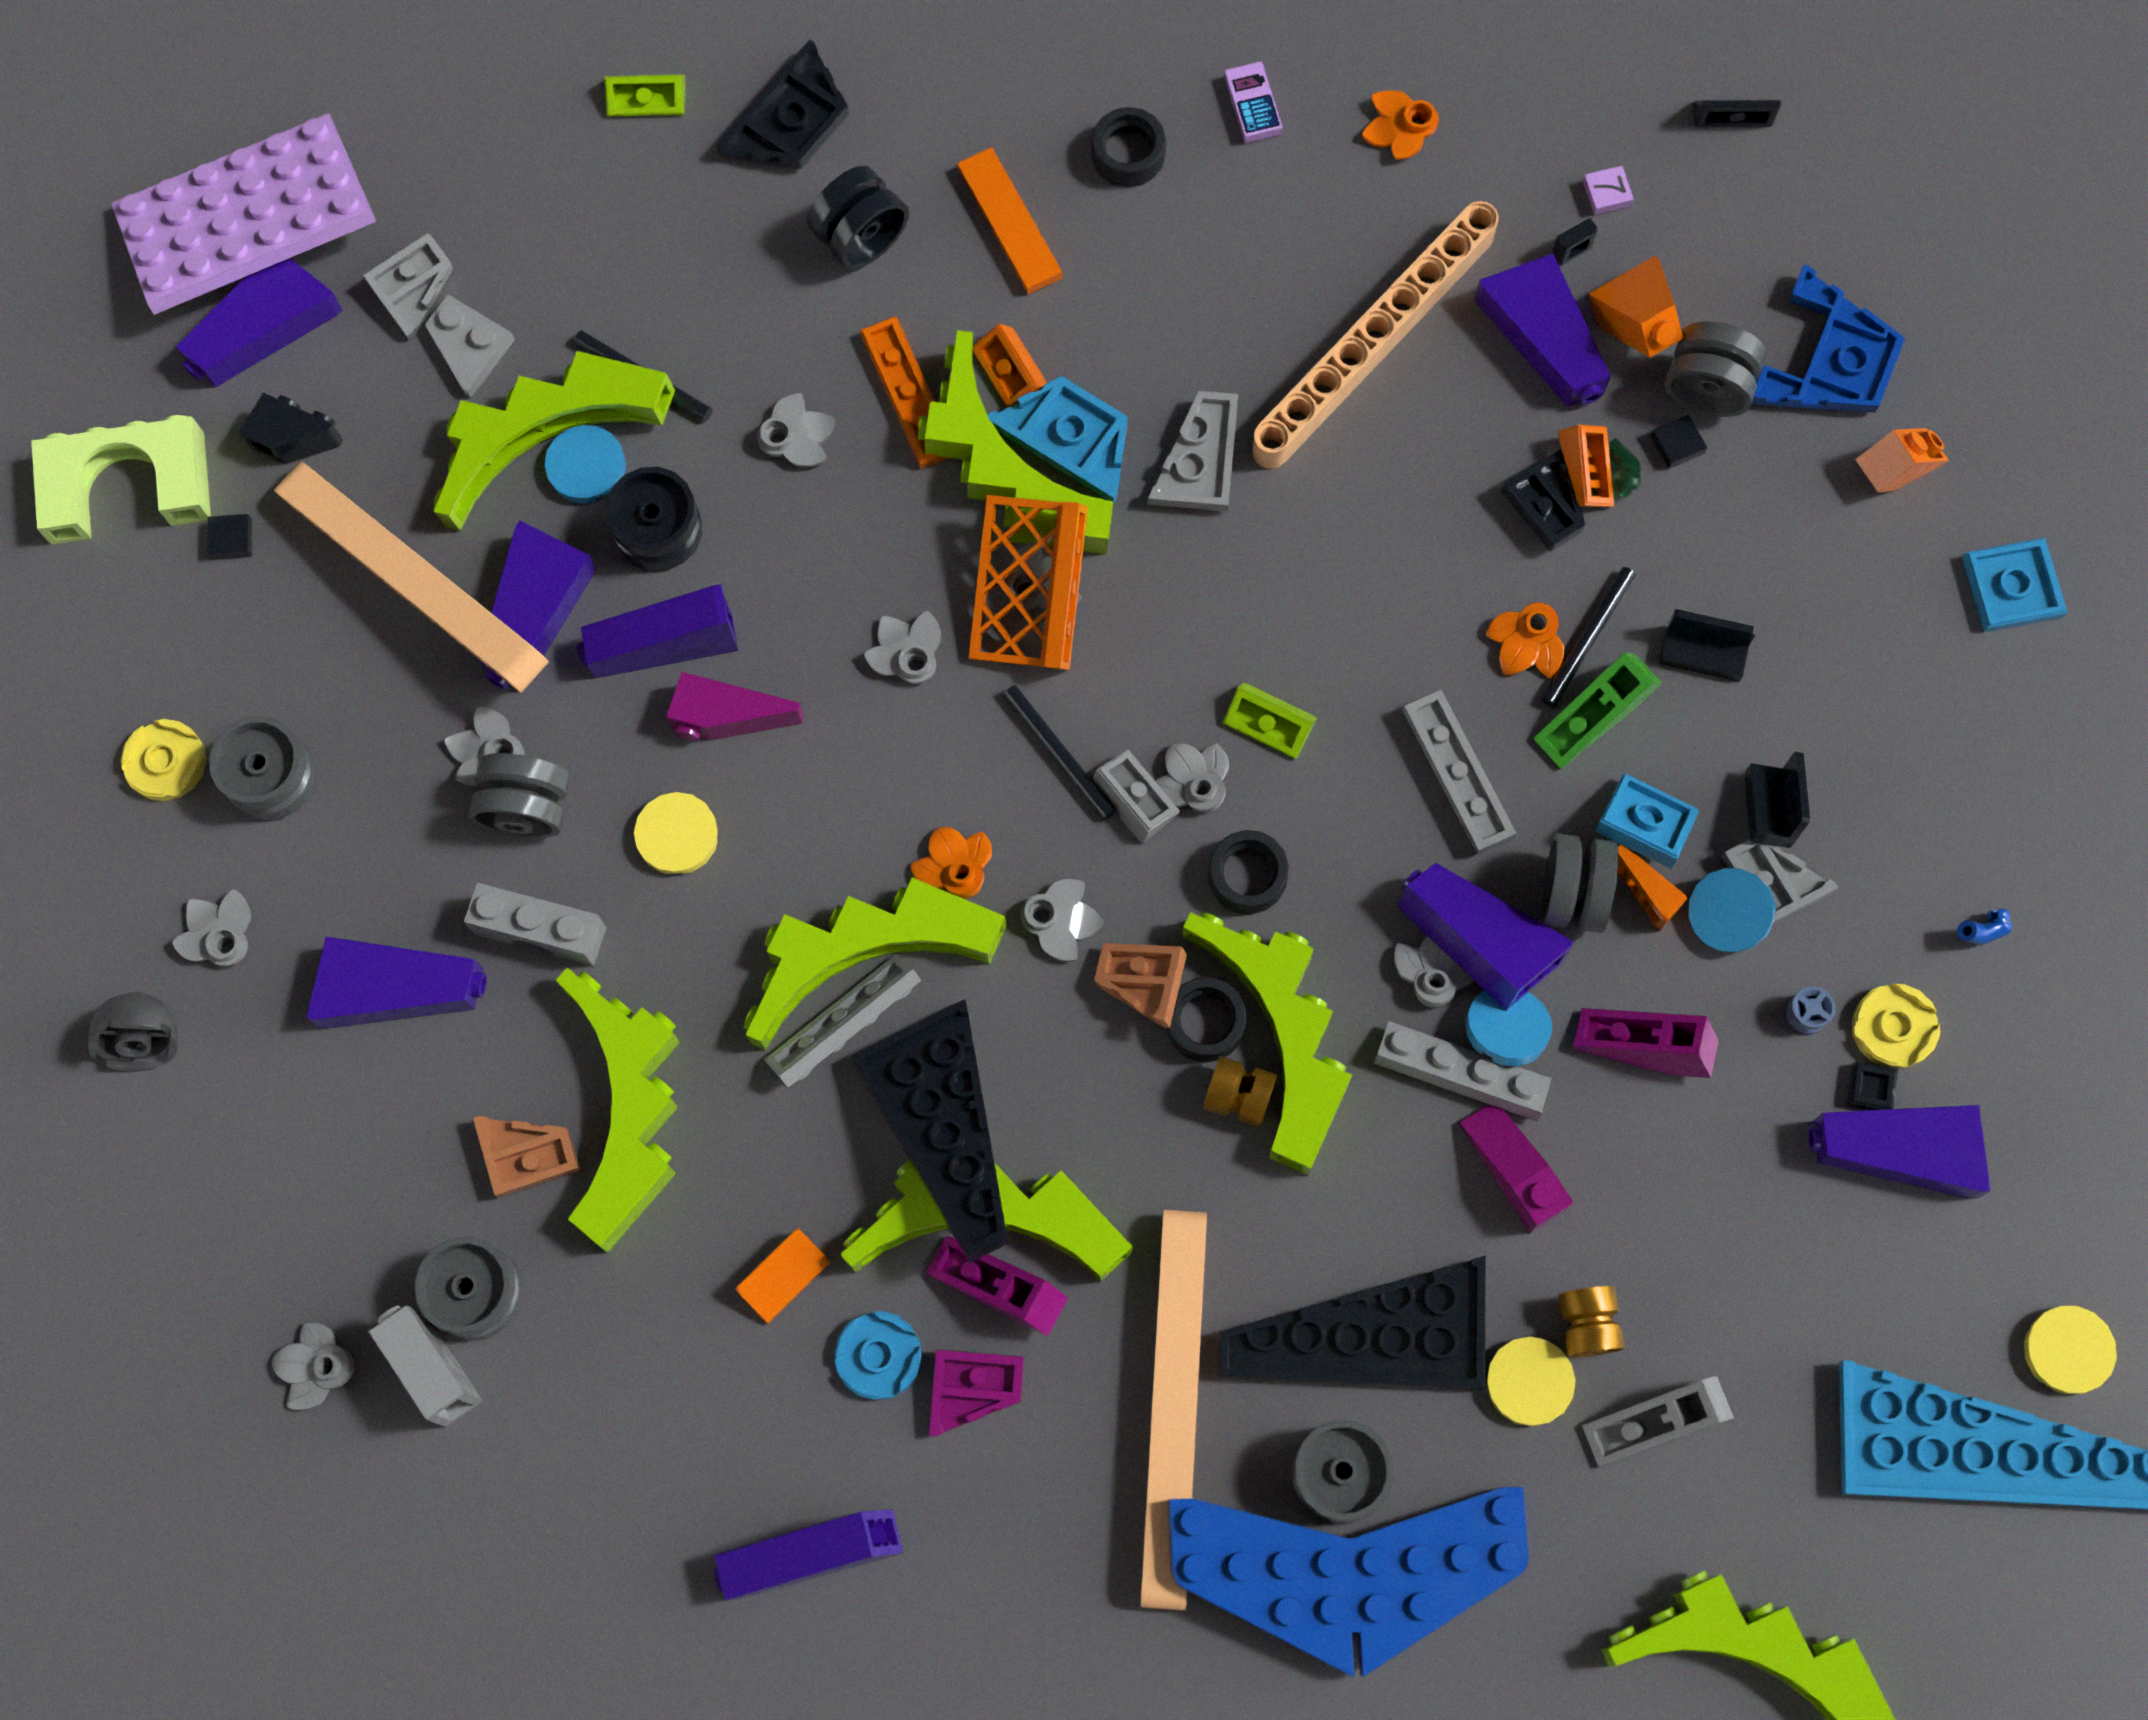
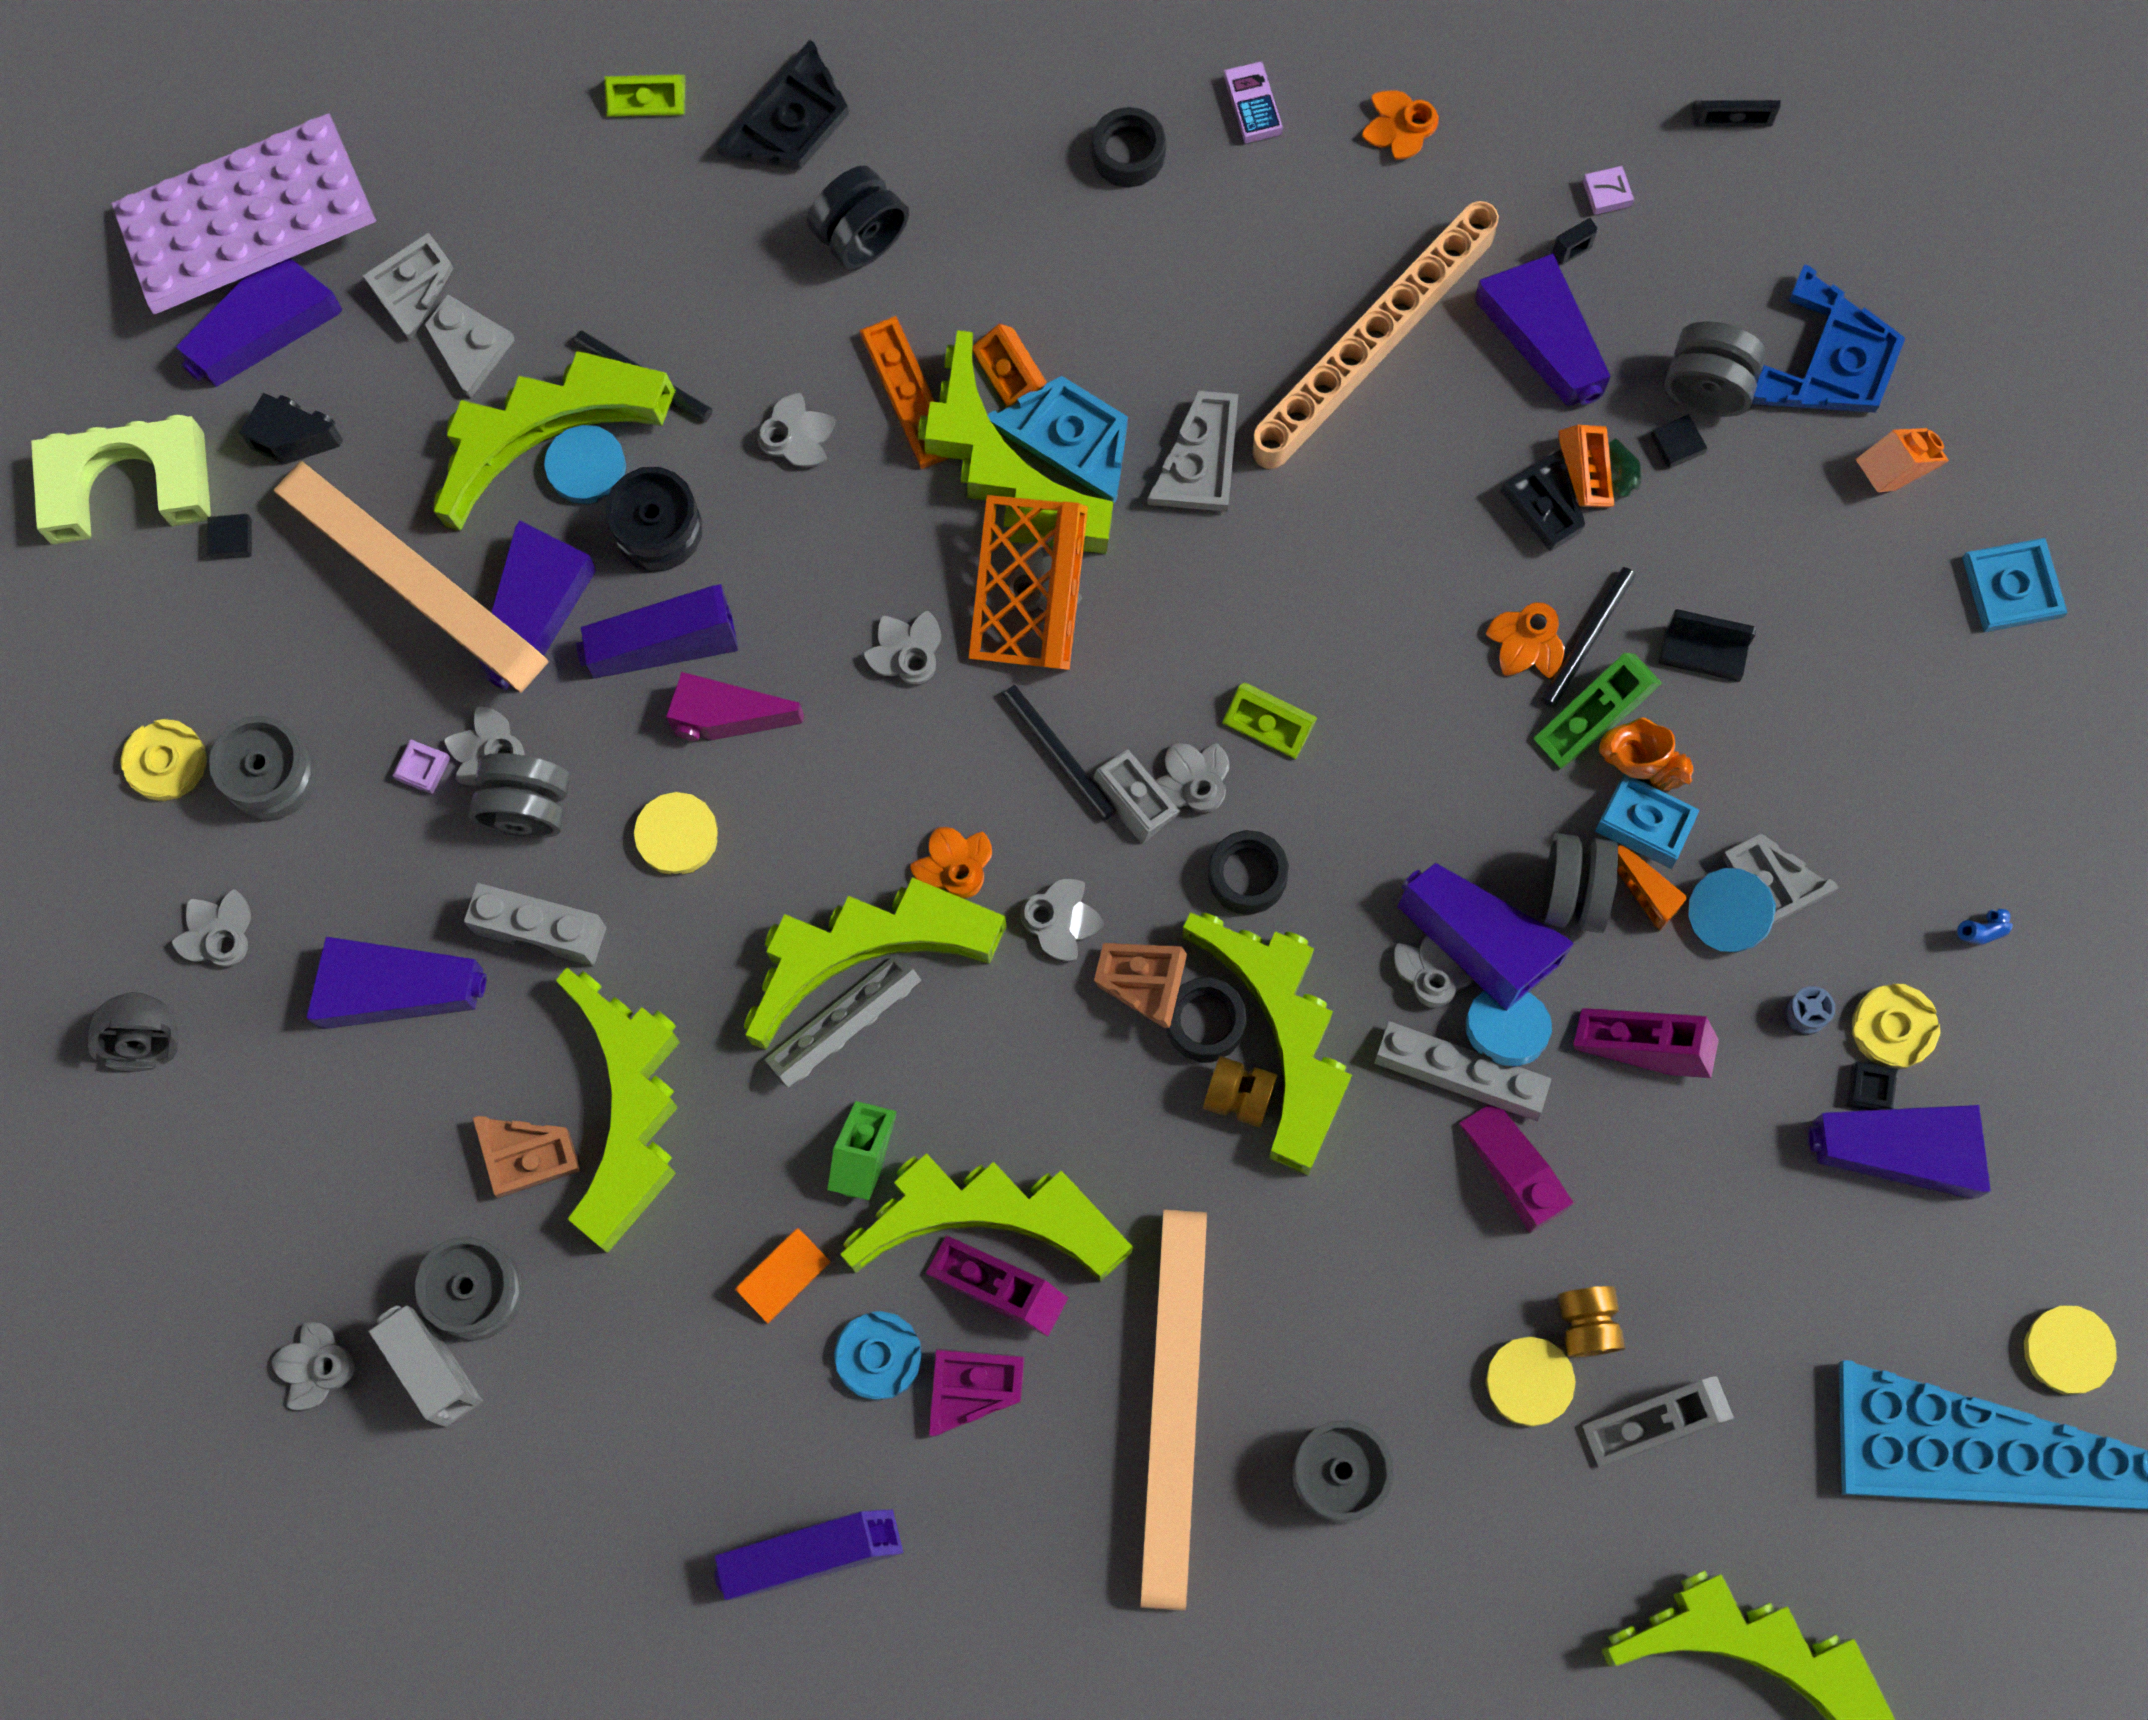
black wing [852,999,1009,1264] -> none
orange tile [957,147,1063,295] -> none
blue wing [1167,1487,1529,1677] -> none
black wing [1218,1255,1486,1390] -> none
light grey plate [1403,690,1517,855] -> none
orange slope [1588,256,1683,358] -> none
black panel [1745,751,1810,848] -> none
none -> lavender tile [392,739,450,794]
none -> bright green slope [827,1101,897,1200]
none -> orange hair [1599,717,1694,792]

